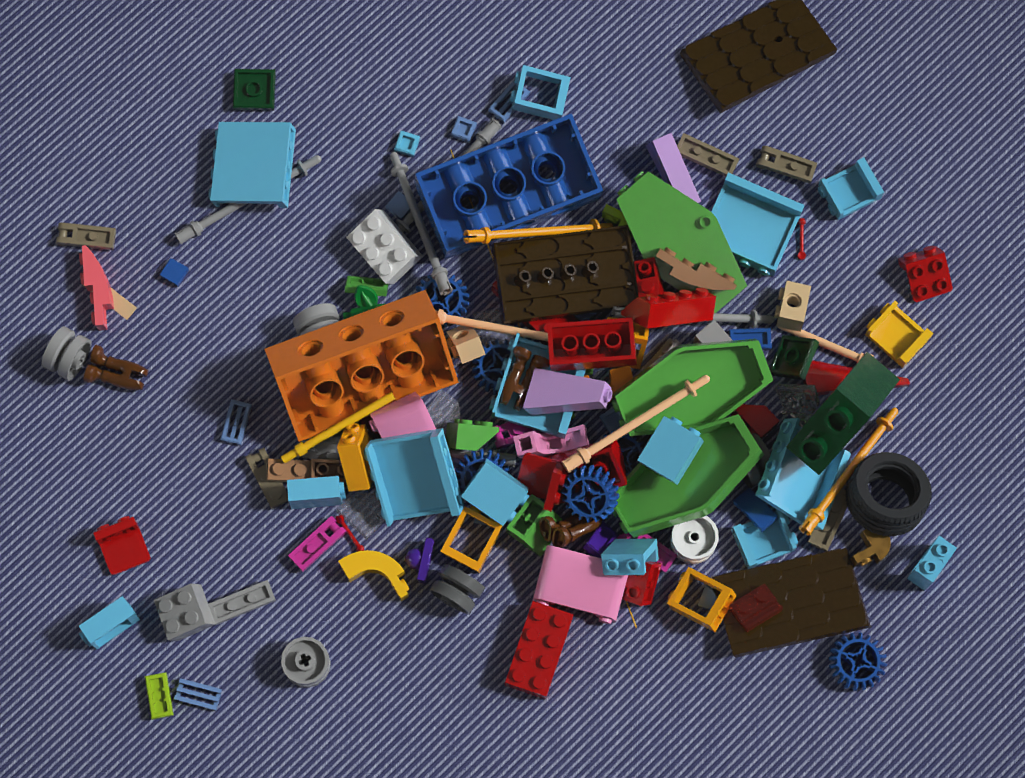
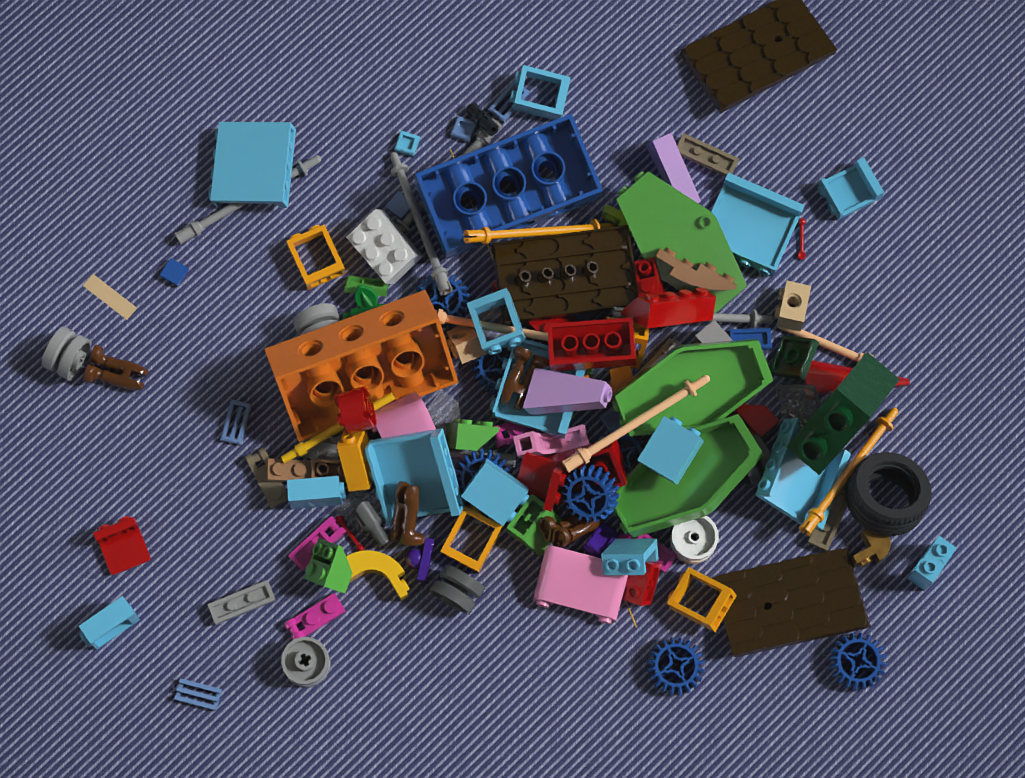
dark tan plate [55,223,116,250] -> none
coral slope [79,245,114,331] -> none
lime plate [145,672,174,720] -> none
light grey brick [154,583,216,641] -> none
dark green plate [233,69,276,111] -> none
red brick [505,601,574,699] -> none
medium blue tile [698,586,717,610] -> none
clear red plate [729,583,783,632] -> none
medium azure panel [731,510,798,569] -> none
blue tile [733,488,778,532] -> none
dark tan plate [756,146,817,184] -> none
yellow panel [865,301,933,368] -> none
red bracket [898,246,953,302] -> none
none -> dark pink plate [283,593,346,640]
none -> light orange window [286,224,346,290]
none -> bright green slope [304,538,353,593]
none -> red brick [334,386,377,435]
none -> dark grey arm [352,501,390,547]
none -> reddish brown piece [389,481,425,545]
none -> black pin [467,102,499,136]
none -> medium azure window [467,288,526,355]
none -> blue gear [647,637,705,696]

